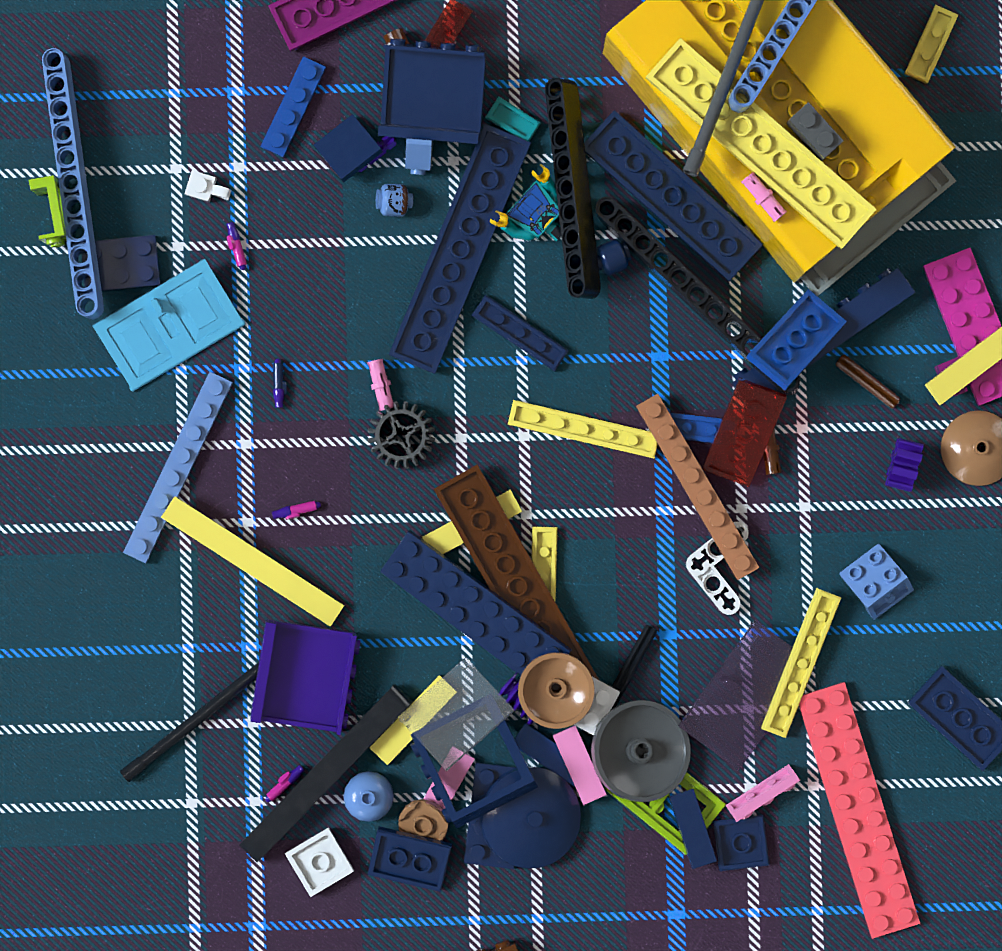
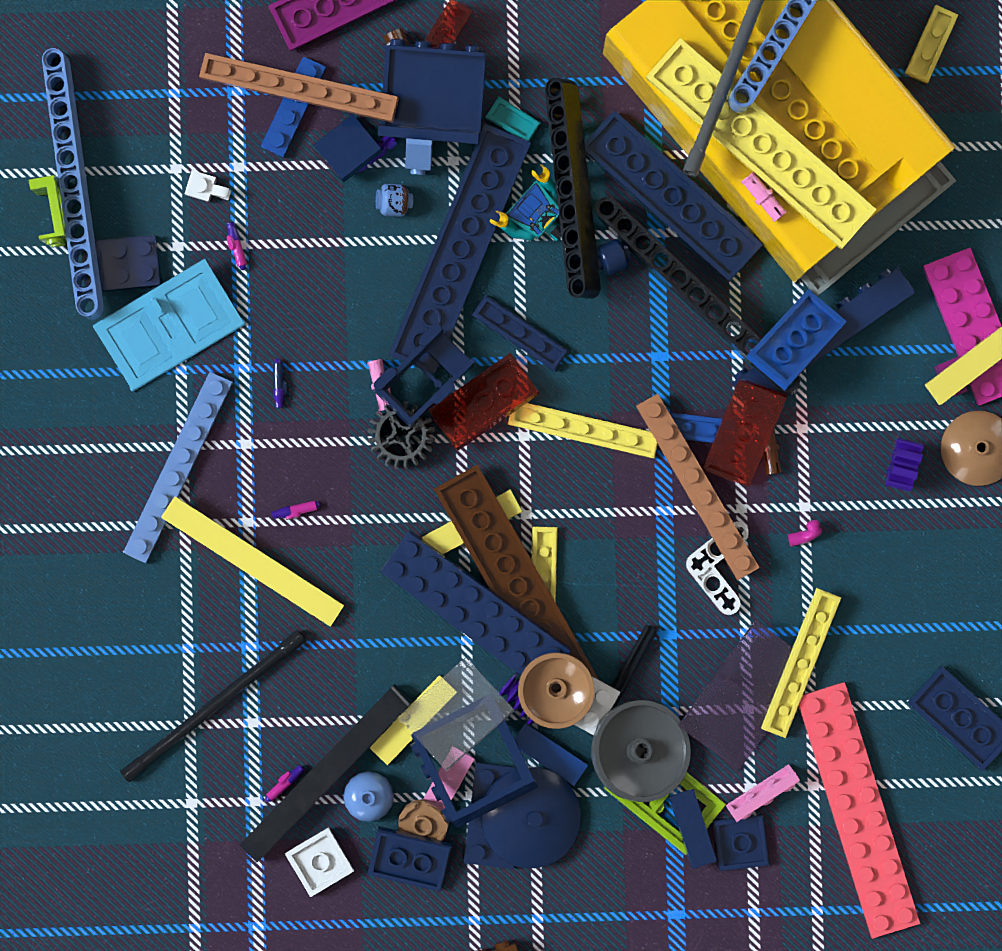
dark purple panel [250,619,360,735] -> none
bright pink tile [552,725,607,805] -> none
dark grey brick [786,102,844,161] -> none
reddish brown axle [836,355,900,409] -> none
medium blue bracket [840,544,914,620] -> none
none -> nougat plate [199,53,399,123]
none -> dark blue piece [373,324,476,428]
none -> clear red plate [429,353,540,451]
none -> dark pink arm [788,520,822,547]

